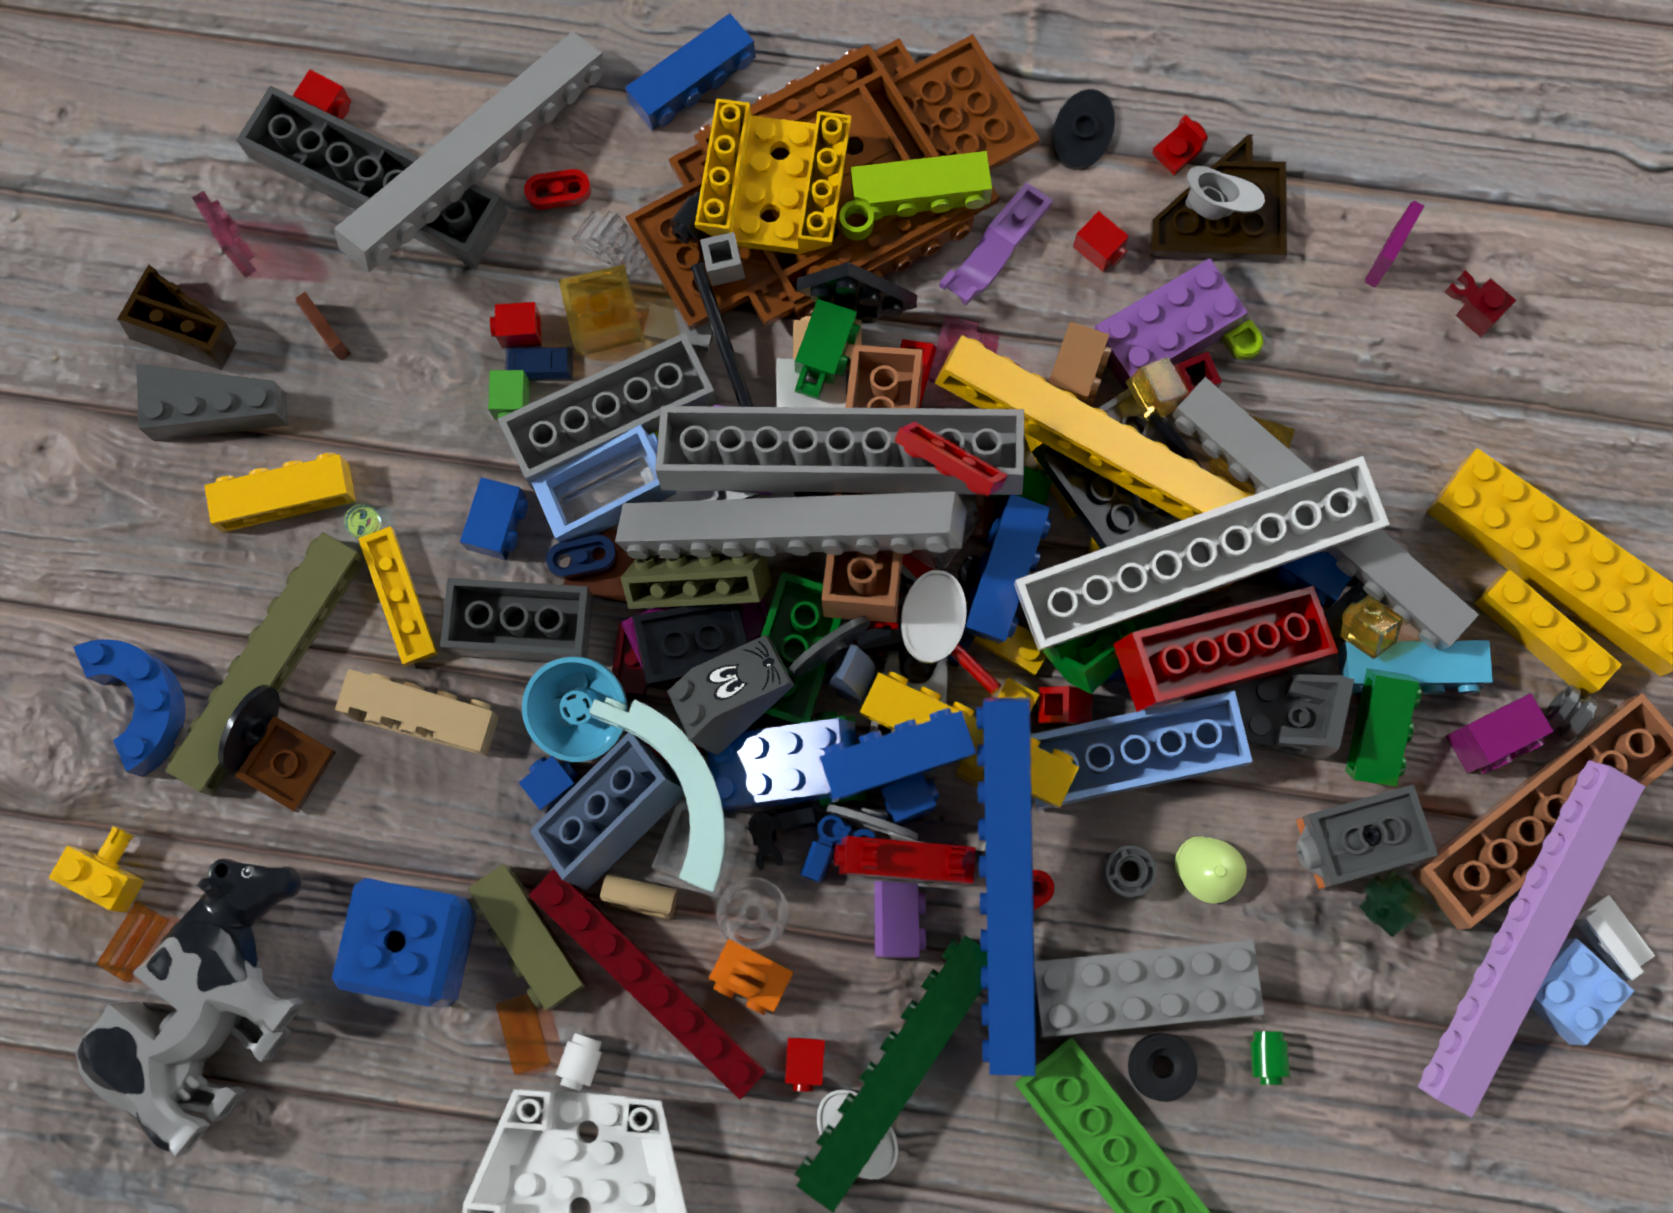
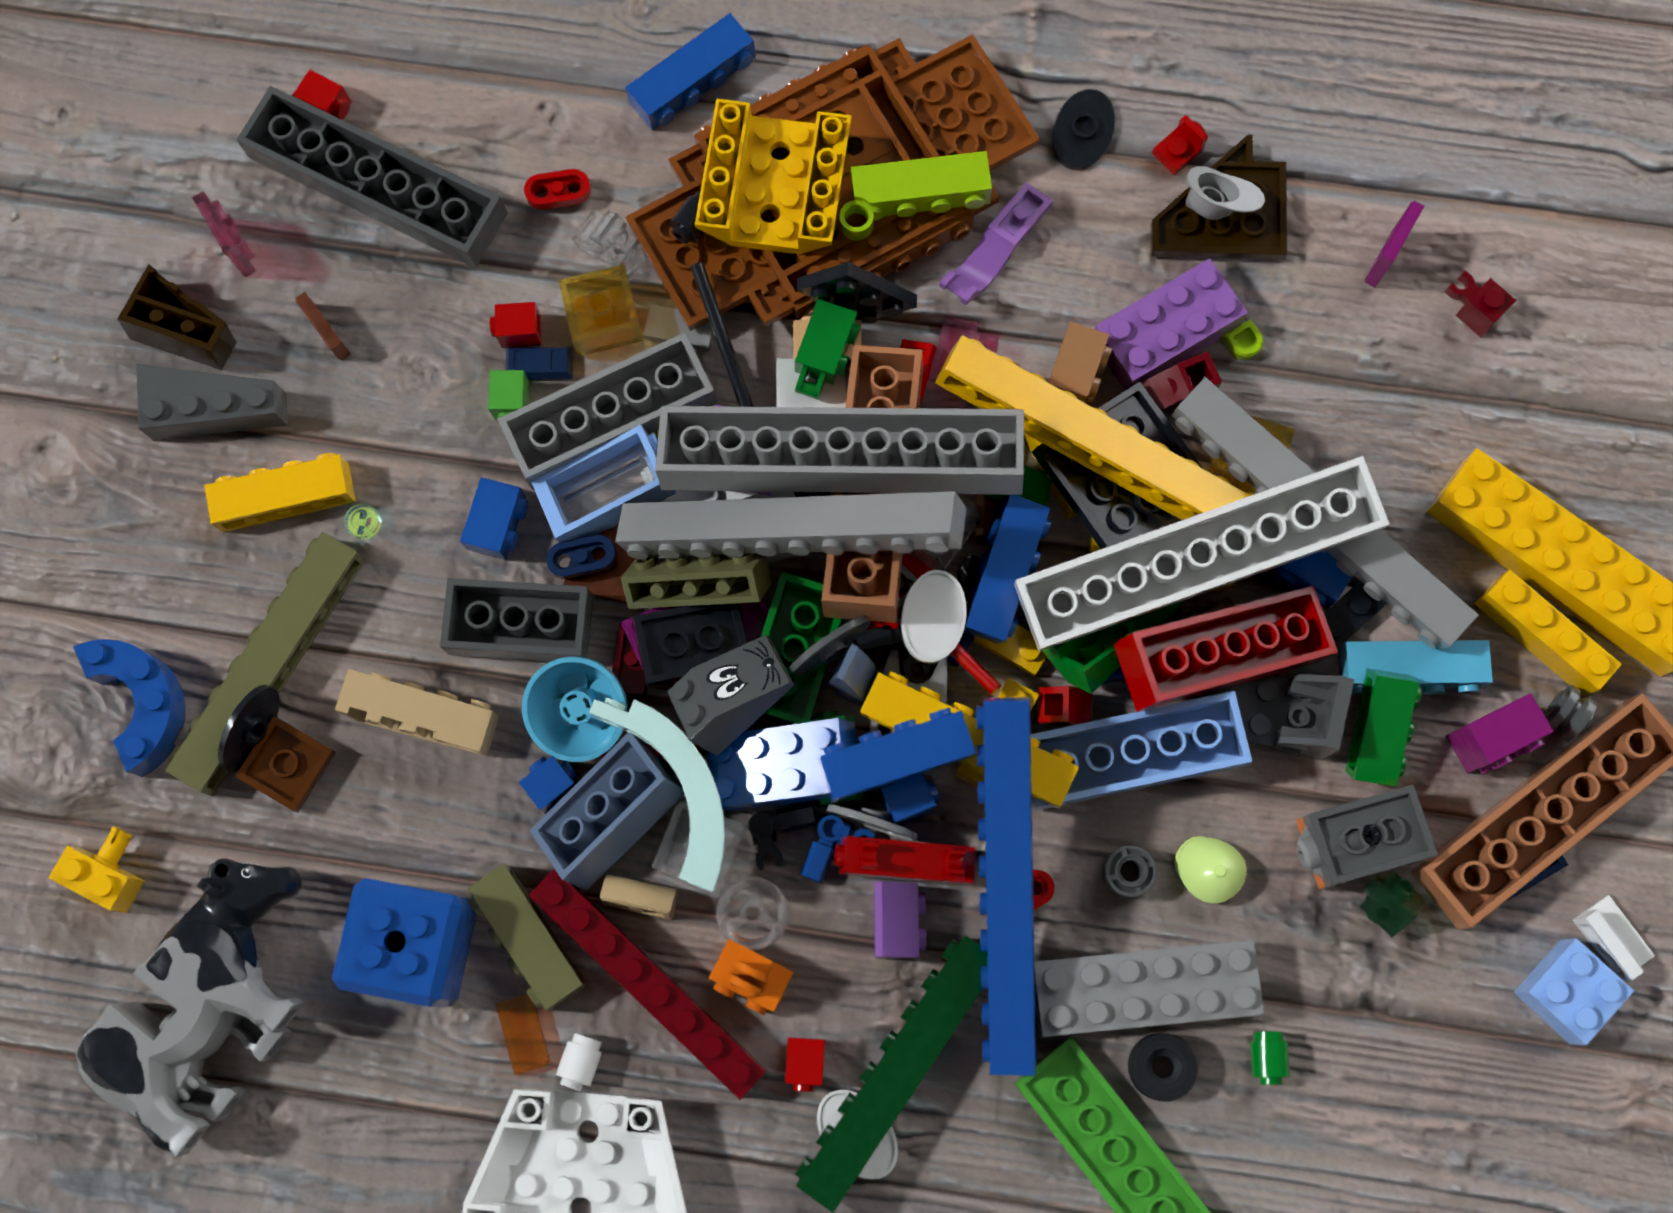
clear orange tile [96,901,170,983] -> none
light grey brick [334,32,603,272] -> none
yellow plate [358,526,438,667] -> none
light grey brick [700,232,745,286] -> none
red plate [894,421,1008,496] -> none
red brick [1073,211,1129,272] -> none
clear yellow brick [1126,357,1188,418] -> none
clear yellow brick [1340,595,1403,659] -> none
lavender brick [1418,760,1645,1117] -> none

